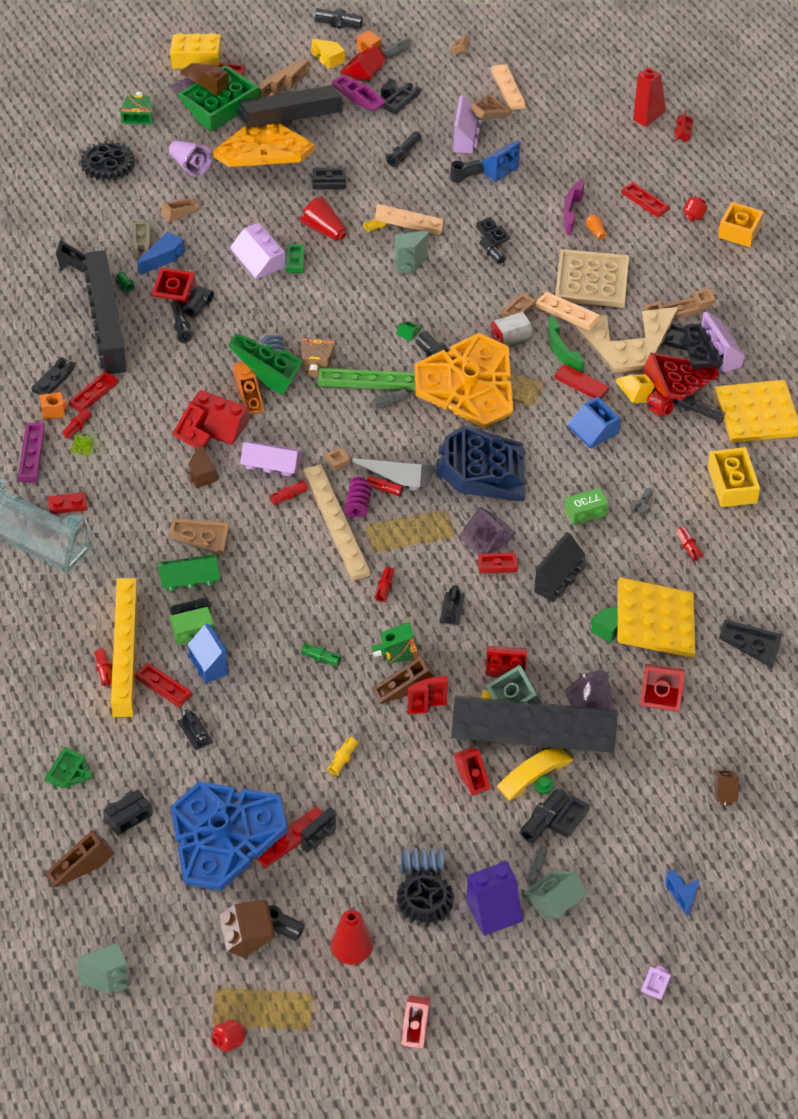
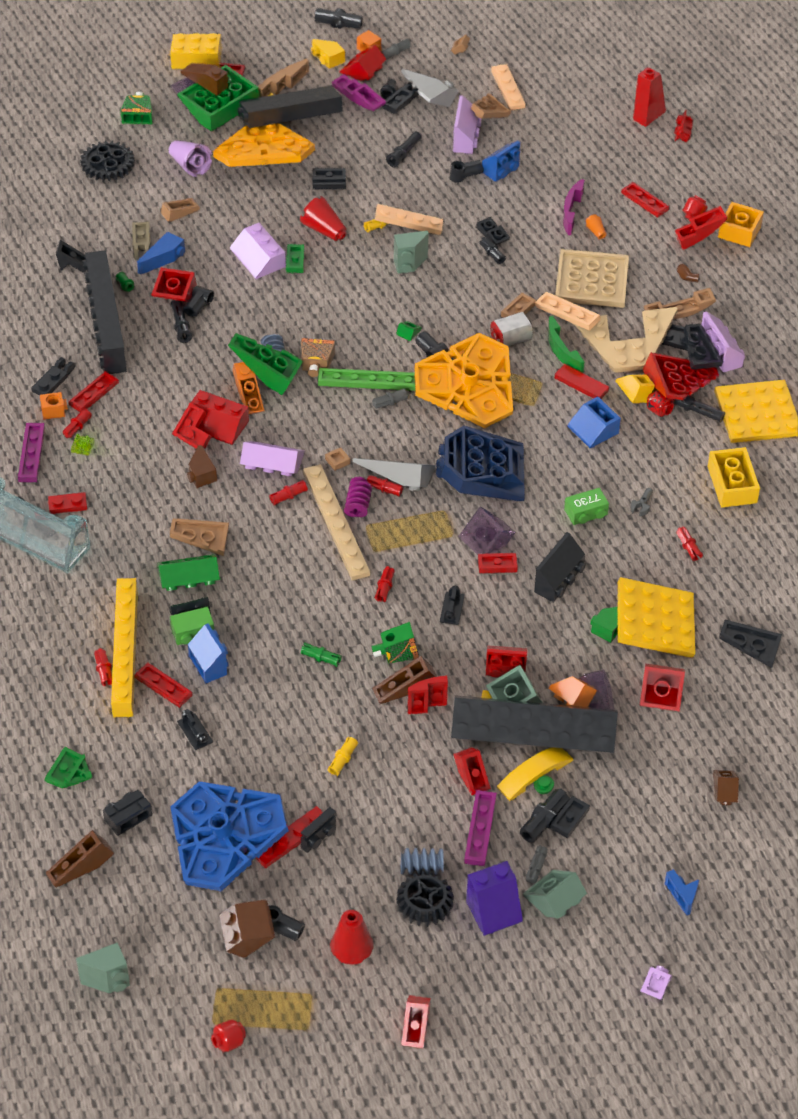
none -> light grey wedge [401,69,459,107]
none -> magenta plate [464,790,497,866]
none -> orange slope [548,676,597,707]
none -> red slope [675,206,727,249]
none -> reddish brown arm [677,264,699,282]

